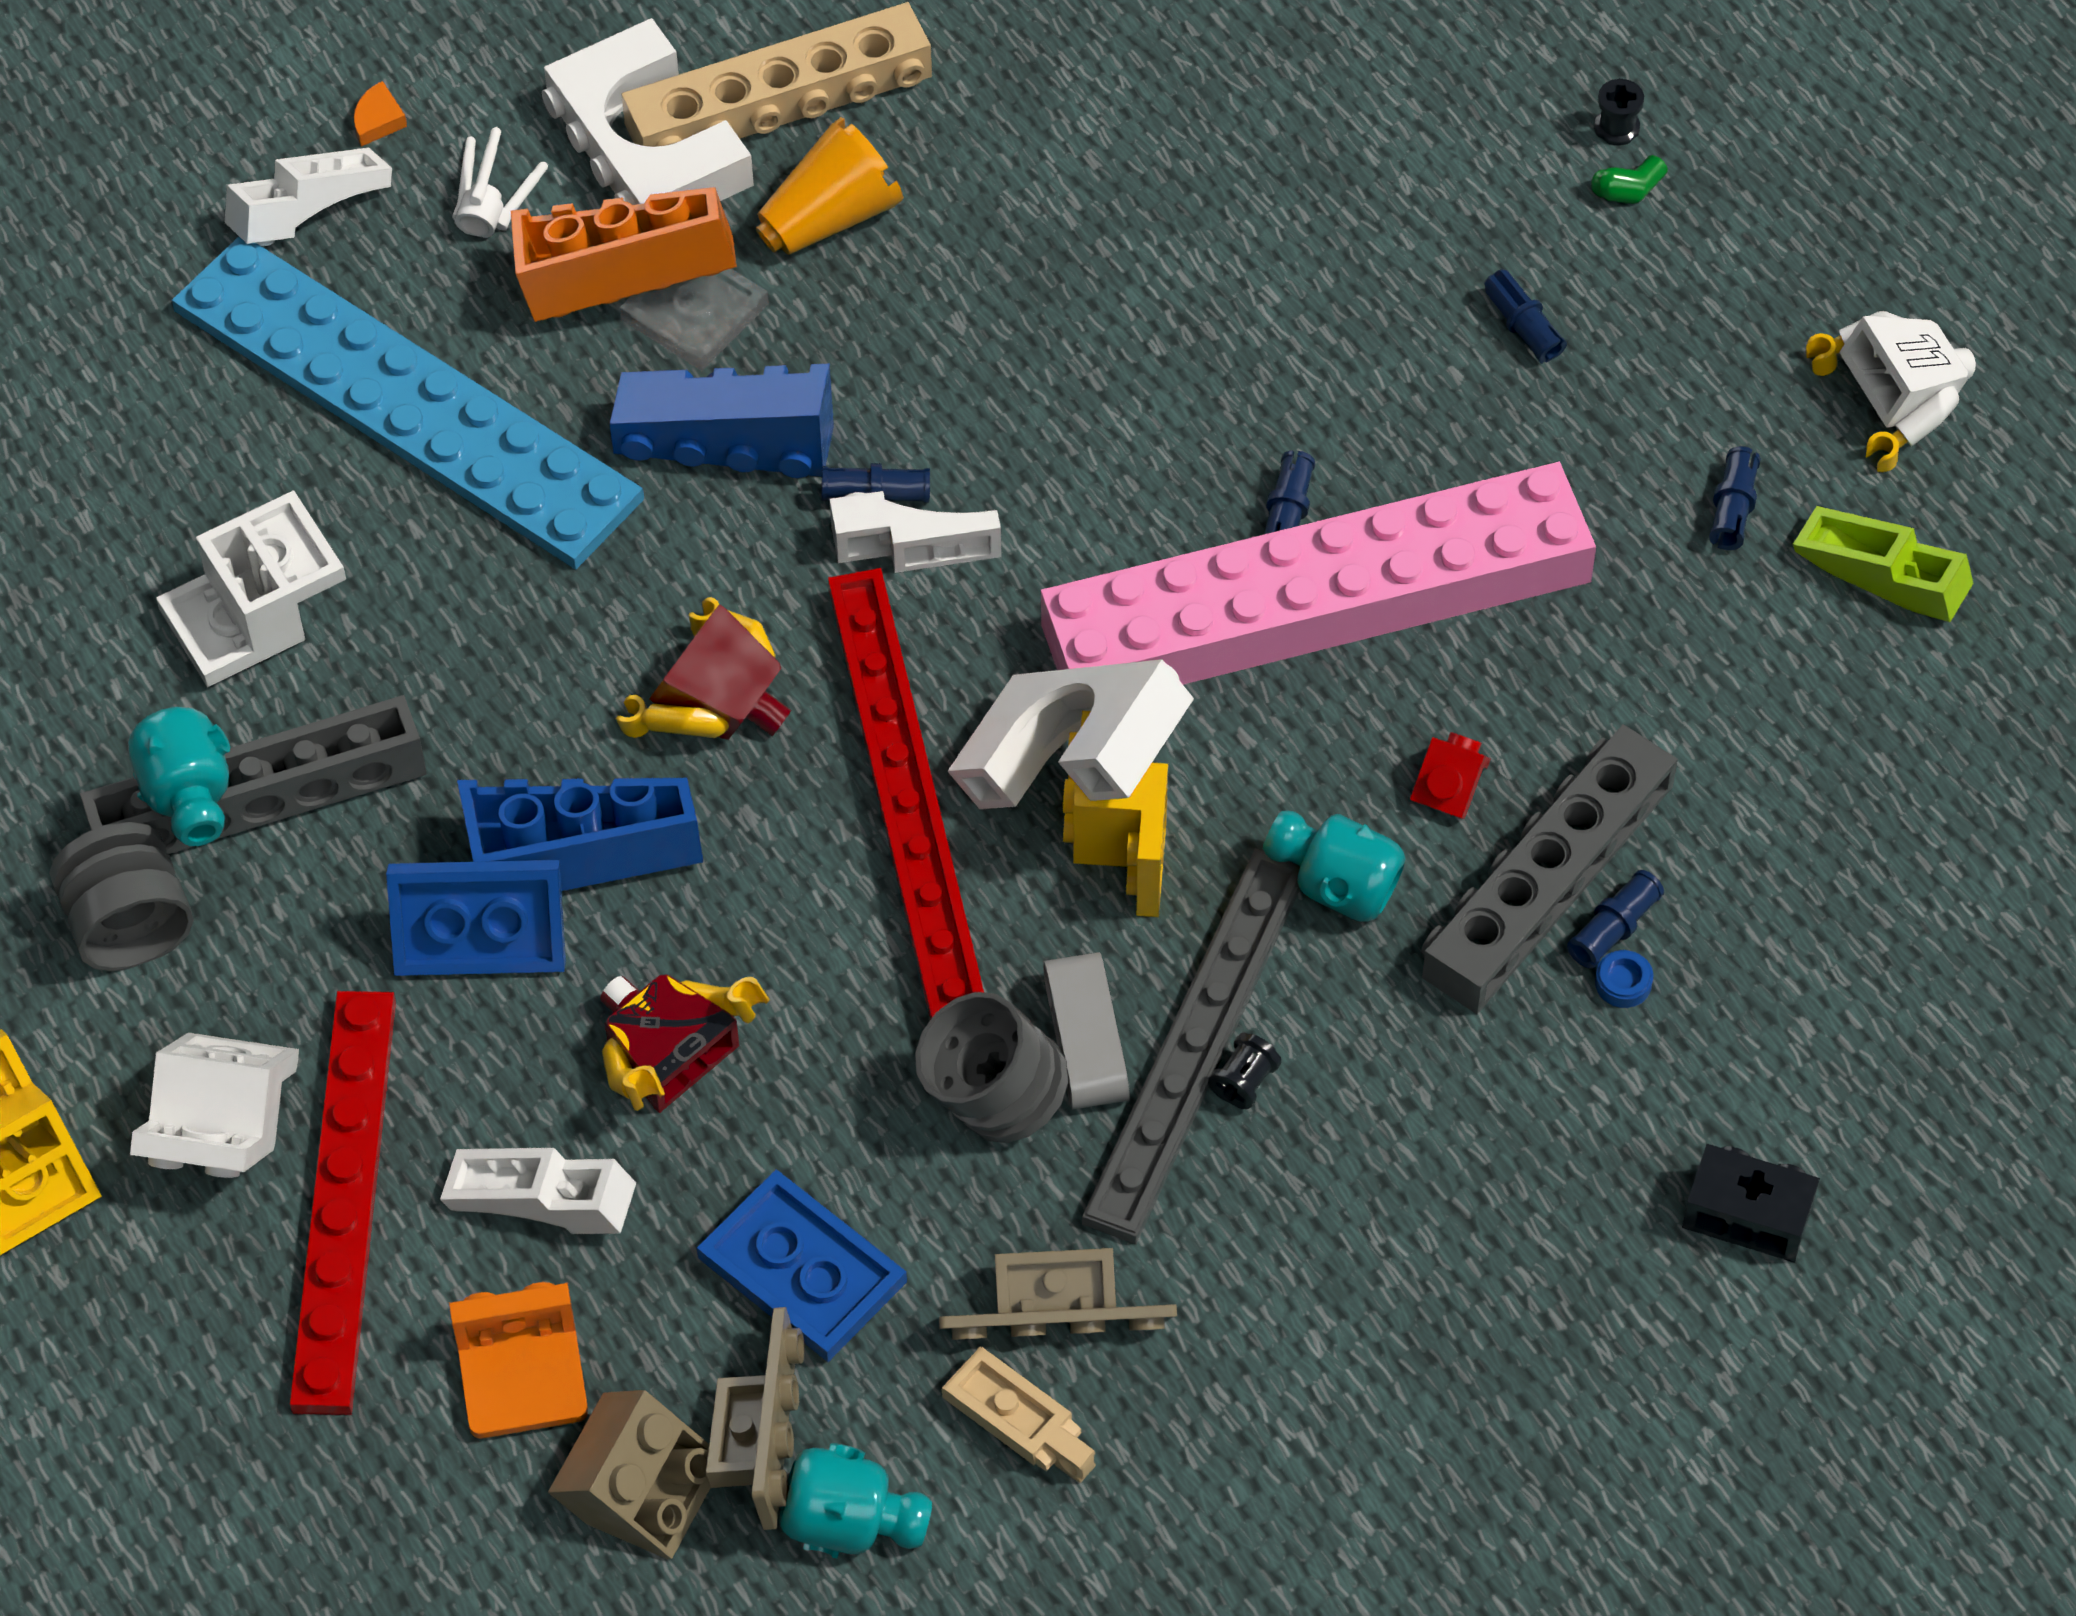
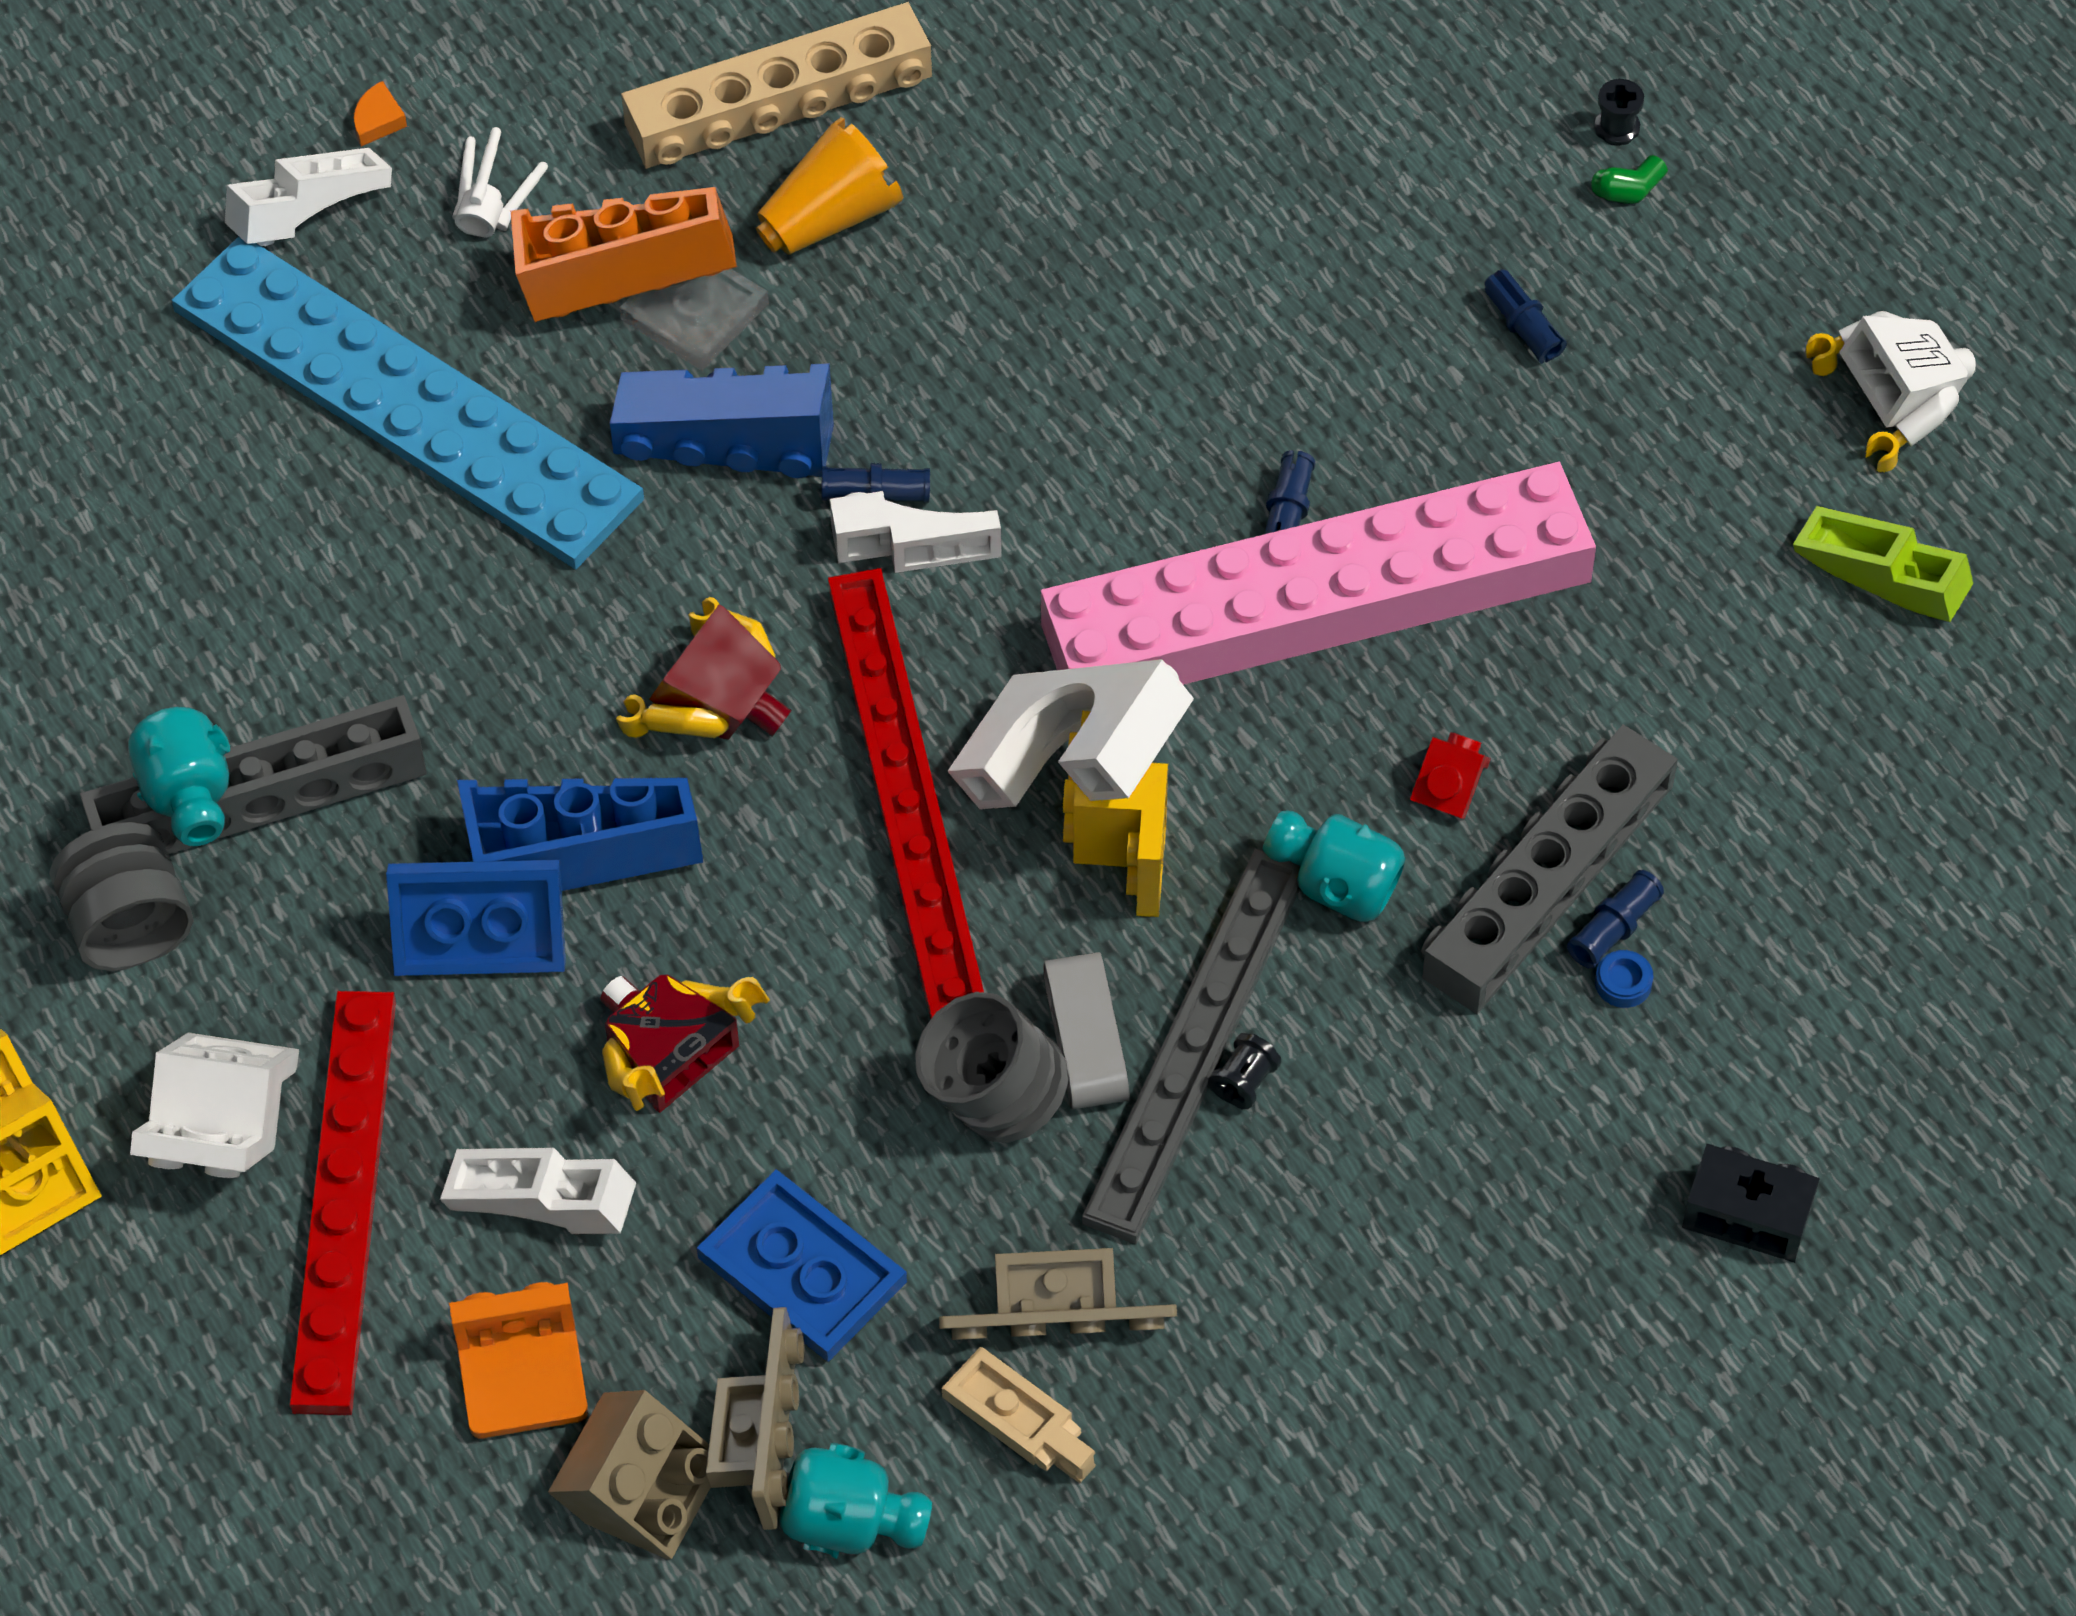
white bracket [156,490,346,687] -> none
white arch [542,18,754,205] -> none
dark blue pin [1709,446,1761,550] -> none

